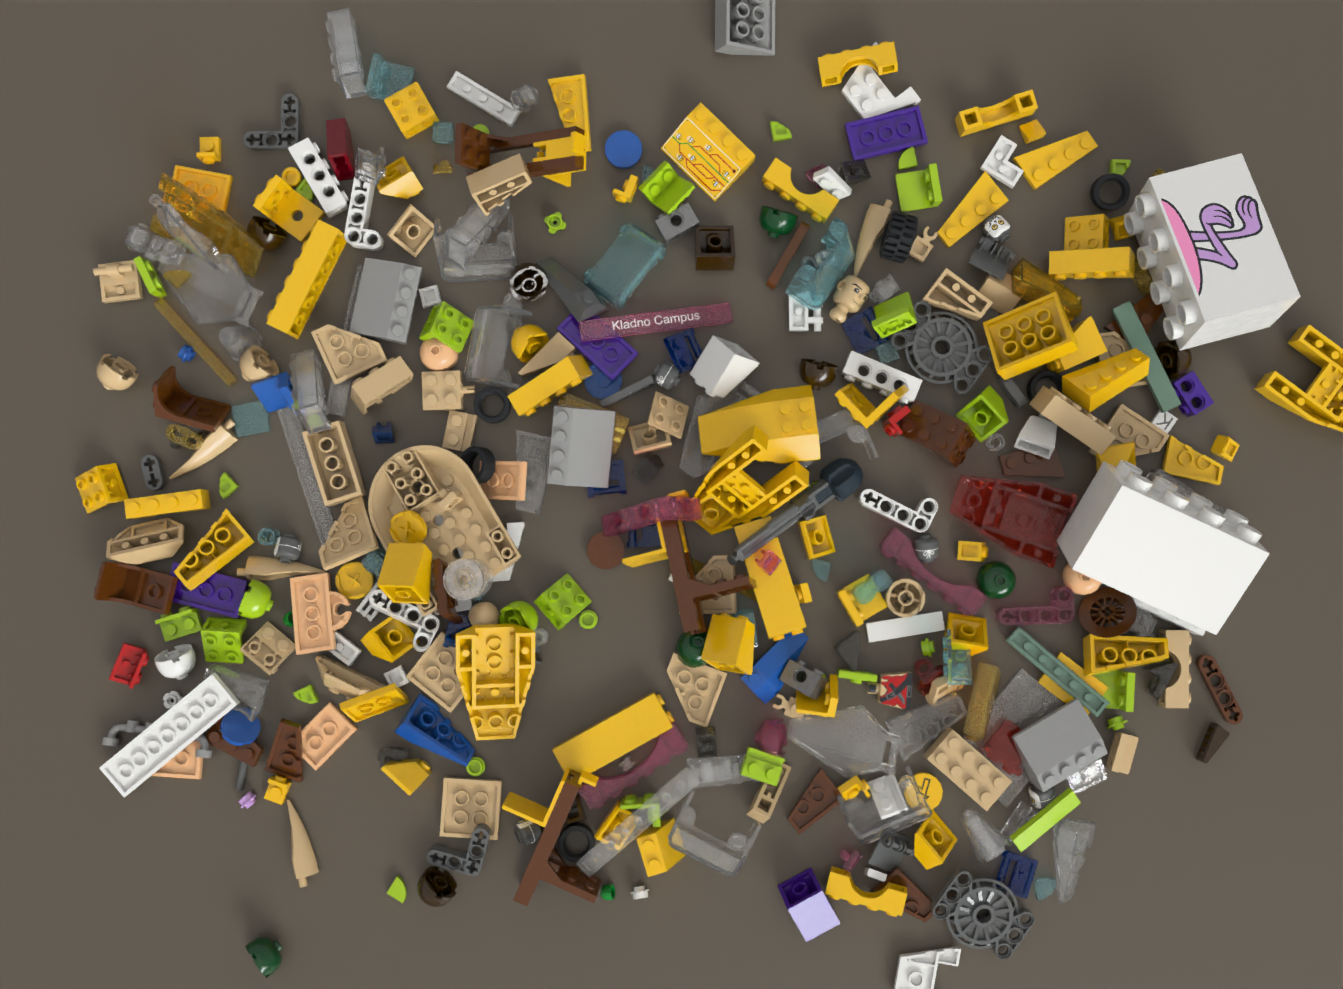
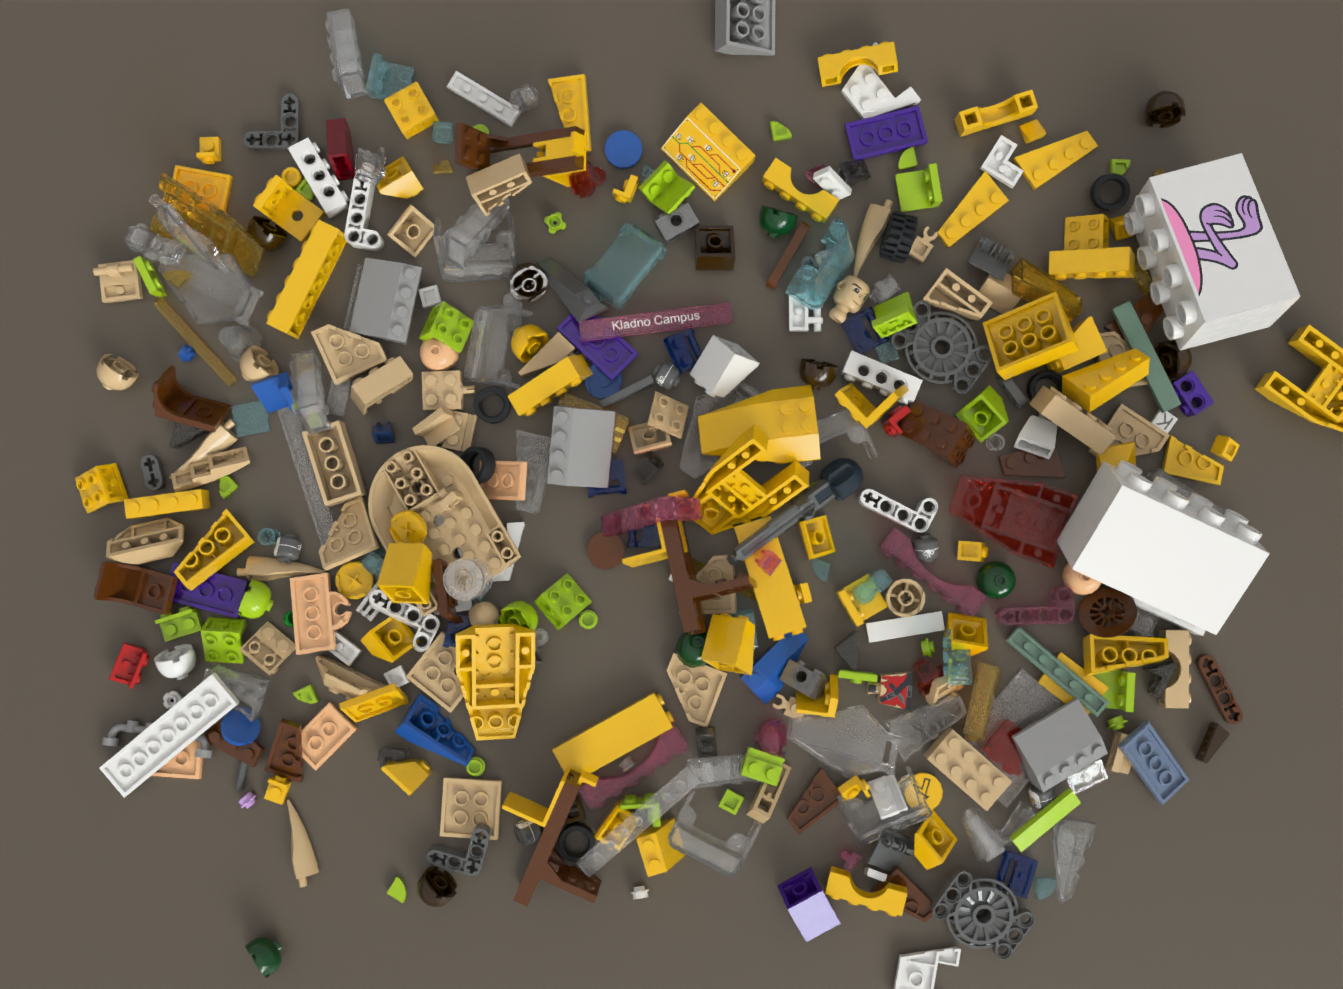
clear yellow beam [165,424,203,450] -> none
green hinge [600,884,615,900] -> none
head [982,215,1012,244] -> none
none -> tan slope [171,447,250,493]
none -> tan panel [412,407,460,446]
none -> clear red tile [569,159,606,198]
none -> lime plate [718,788,744,815]
none -> sand blue tile [1117,720,1190,805]
none -> dark brown cylinder [1145,91,1186,128]

